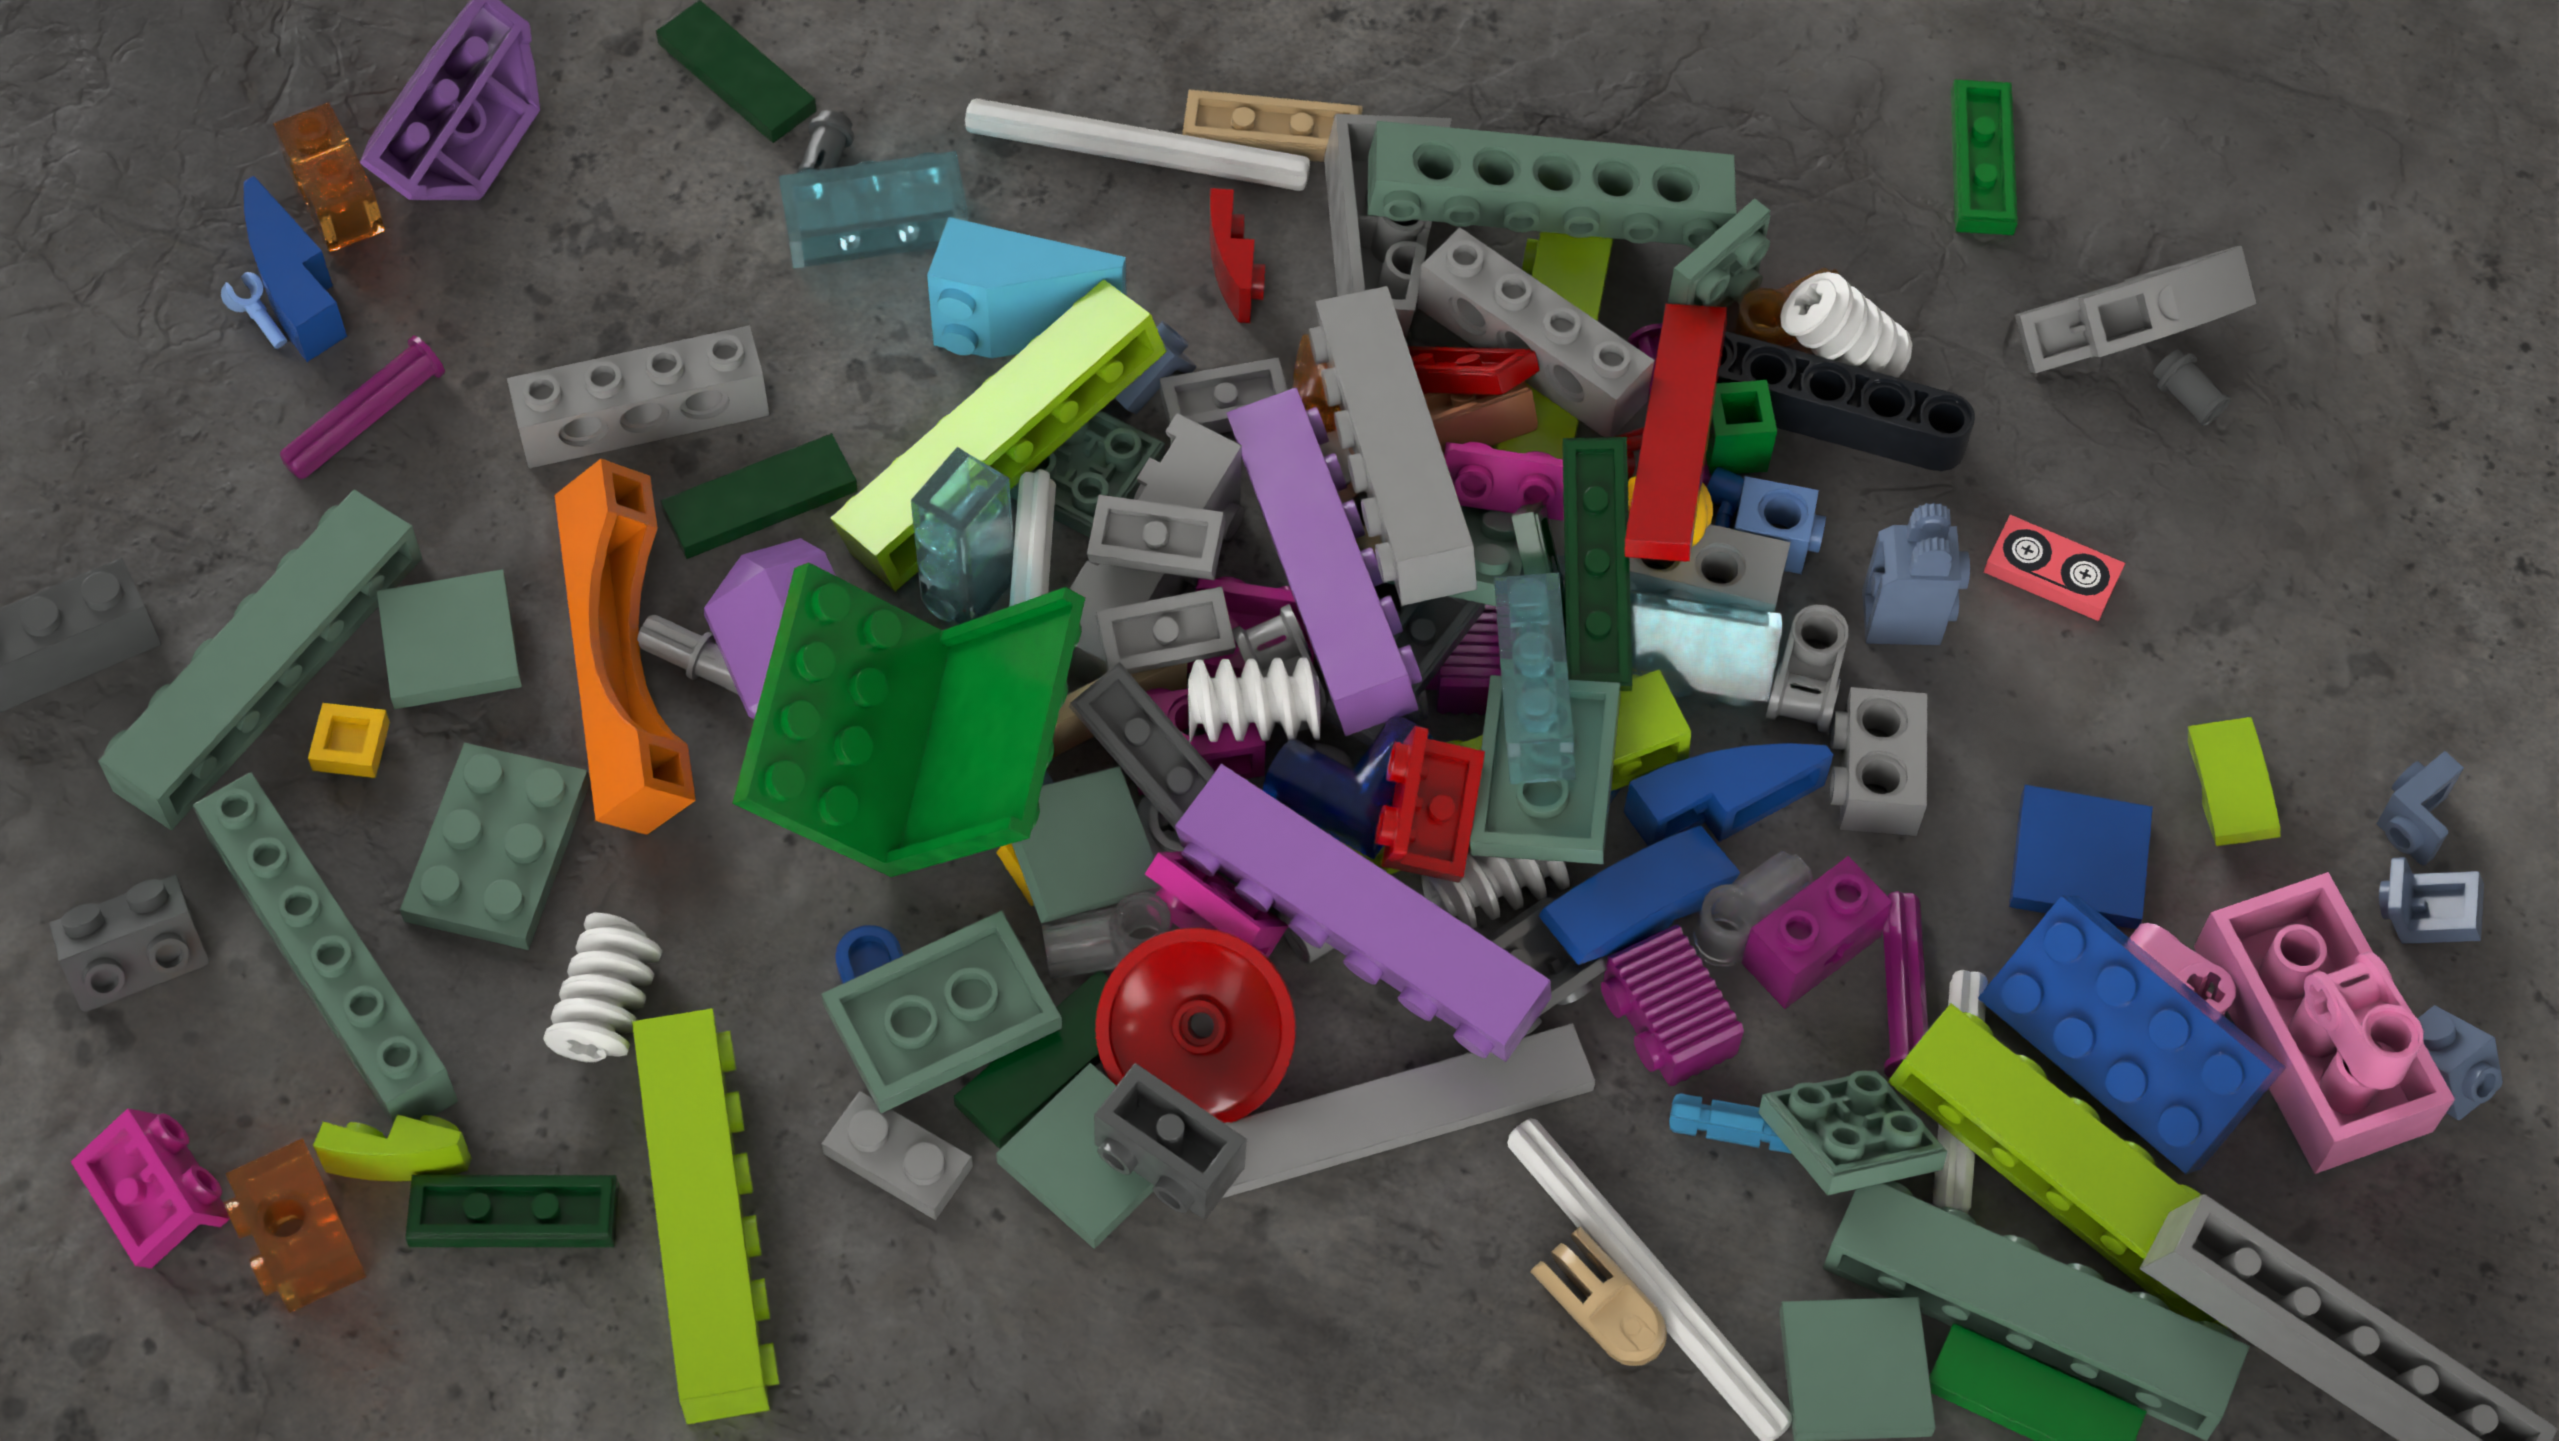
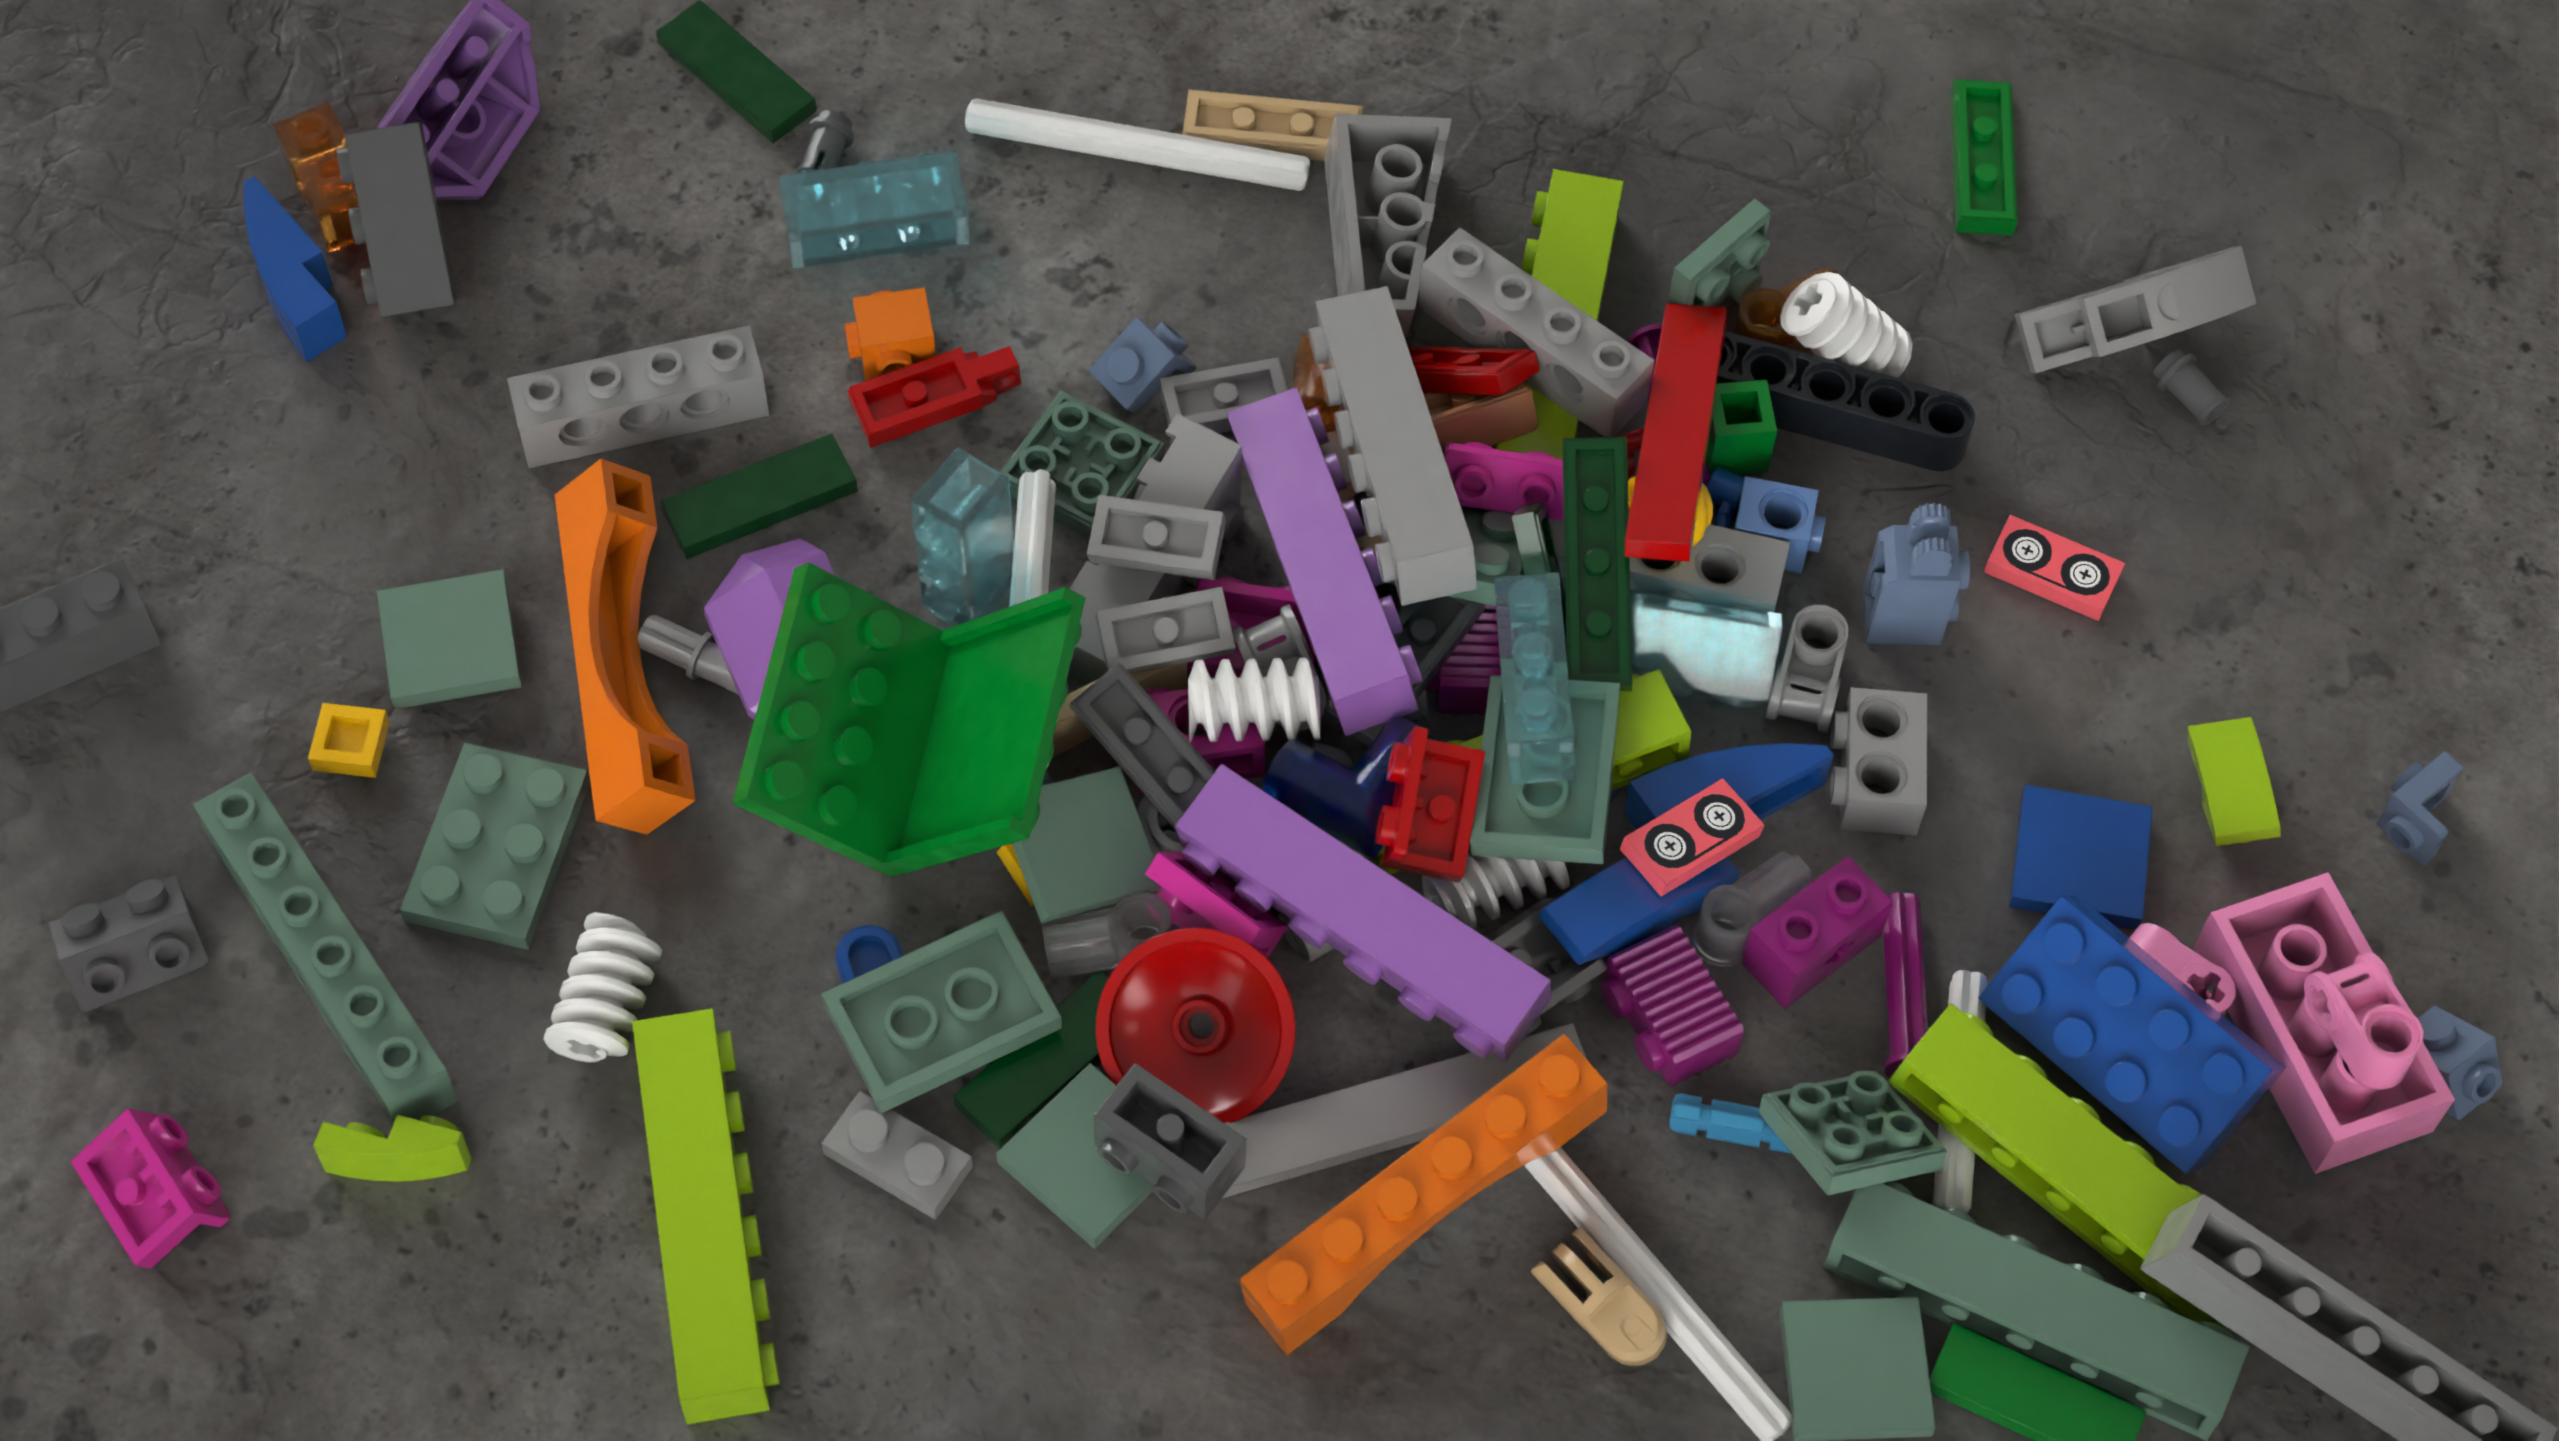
sand green brick [98,489,423,831] -> none
light blue hand [221,272,287,349] -> none
clear orange brick [223,1138,367,1313] -> none
magenta axle [279,335,445,479] -> none
dark green tile [405,1175,619,1248] -> none
brick [830,279,1167,592] -> none
medium azure slope [927,217,1126,359] -> none
red slope [1210,188,1265,323] -> none
sand green brick [1367,121,1736,249] -> none
sand blue bracket [2379,857,2484,944] -> none
none -> dark grey brick [337,121,457,317]
none -> orange brick [844,287,936,381]
none -> red hinge [847,346,1021,448]
none -> orange arch [1239,1034,1608,1355]
none -> tile [1620,778,1764,897]

